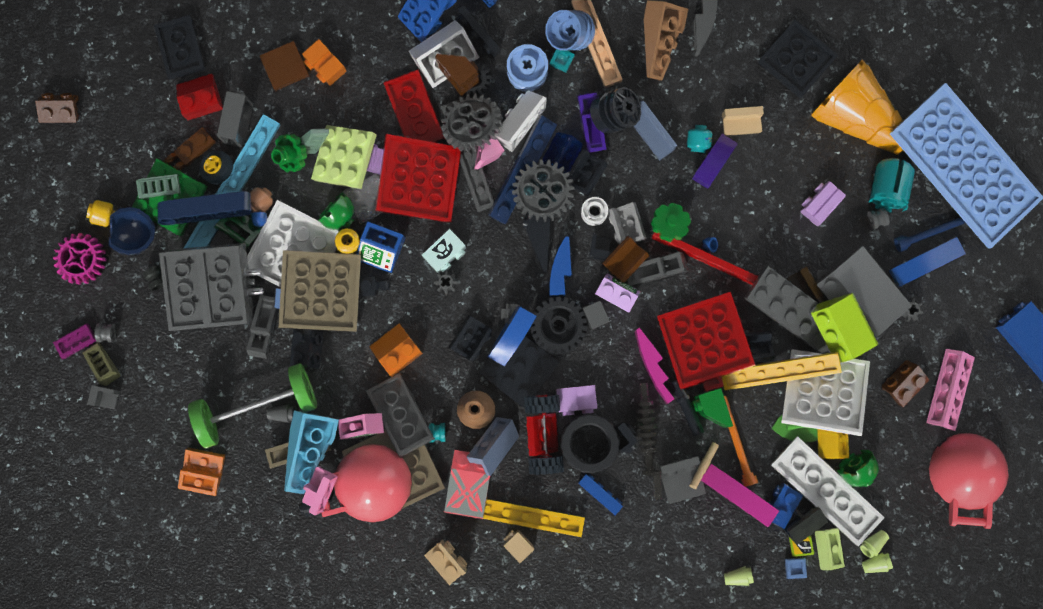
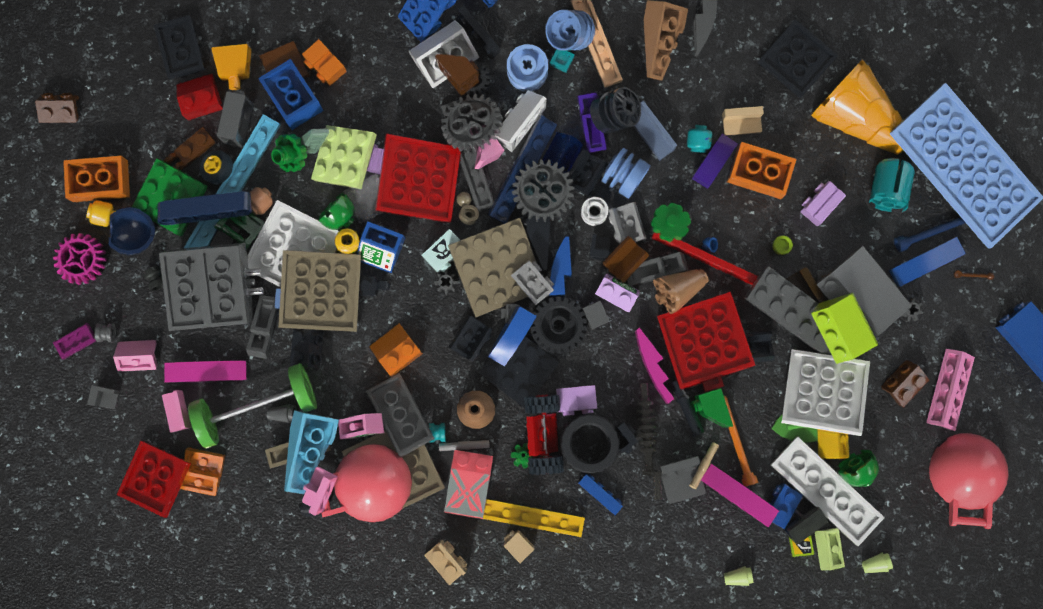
olive slope [83,342,121,386] -> none
sand green slope [136,174,181,199] -> none
blue hinge [251,212,267,227] -> none
red tile [383,70,445,143] -> none
sand blue panel [467,417,519,476] -> none
yellow plate [722,352,842,390] -> none
medium blue tile [785,557,807,579] -> none
yellowish green cone [860,530,889,558] -> none
dark grey wheel [867,207,889,230] -> none
none -> orange brick [64,156,130,202]
none -> bright pink panel [113,340,157,371]
none -> red plate [117,441,191,518]
none -> bright pink panel [162,390,191,433]
none -> dark pink slope [164,361,246,383]
none -> light orange torso [212,44,252,90]
none -> blue slope [258,59,324,130]
none -> light grey piece [439,440,490,451]
none -> dark tan plate [448,218,541,317]
none -> dark tan plate [456,192,479,225]
none -> green plant [510,443,532,469]
none -> light grey bracket [511,261,554,305]
none -> medium blue wheel [602,148,651,199]
none -> medium nougat cone [653,269,708,314]
none -> orange brick [727,142,797,199]
none -> lime tile [772,235,793,255]
none -> reddish brown hinge [953,270,994,280]

